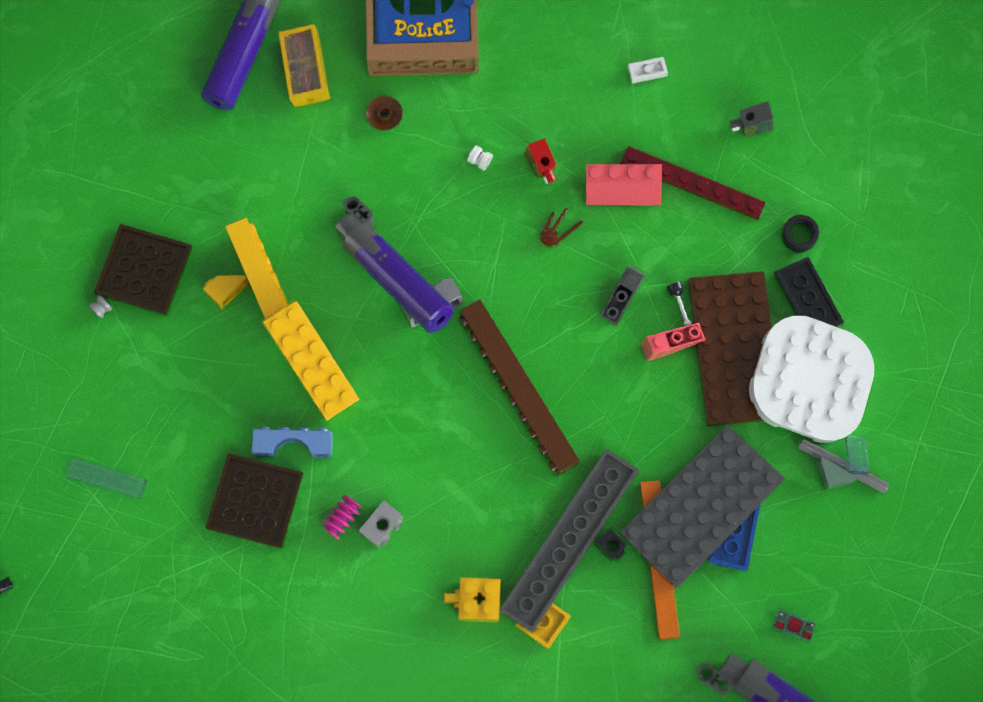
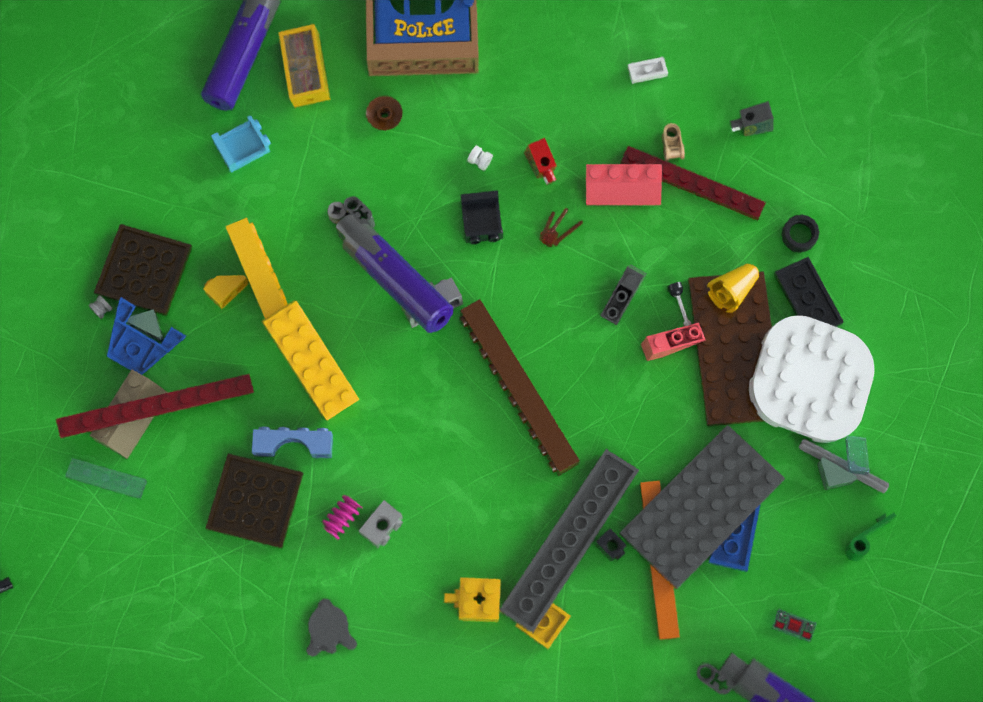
none -> dark red plate [56,374,254,439]
none -> dark tan slope [90,370,168,459]
none -> blue wing [106,297,186,375]
none -> sand green slope [126,310,164,342]
none -> medium azure panel [211,115,271,172]
none -> dark grey tile [307,599,357,657]
none -> light grey wheel [328,202,347,224]
none -> black panel [461,190,503,244]
none -> tan piece [662,123,685,161]
none -> yellow cone [707,264,759,313]
none -> green door [845,513,896,561]

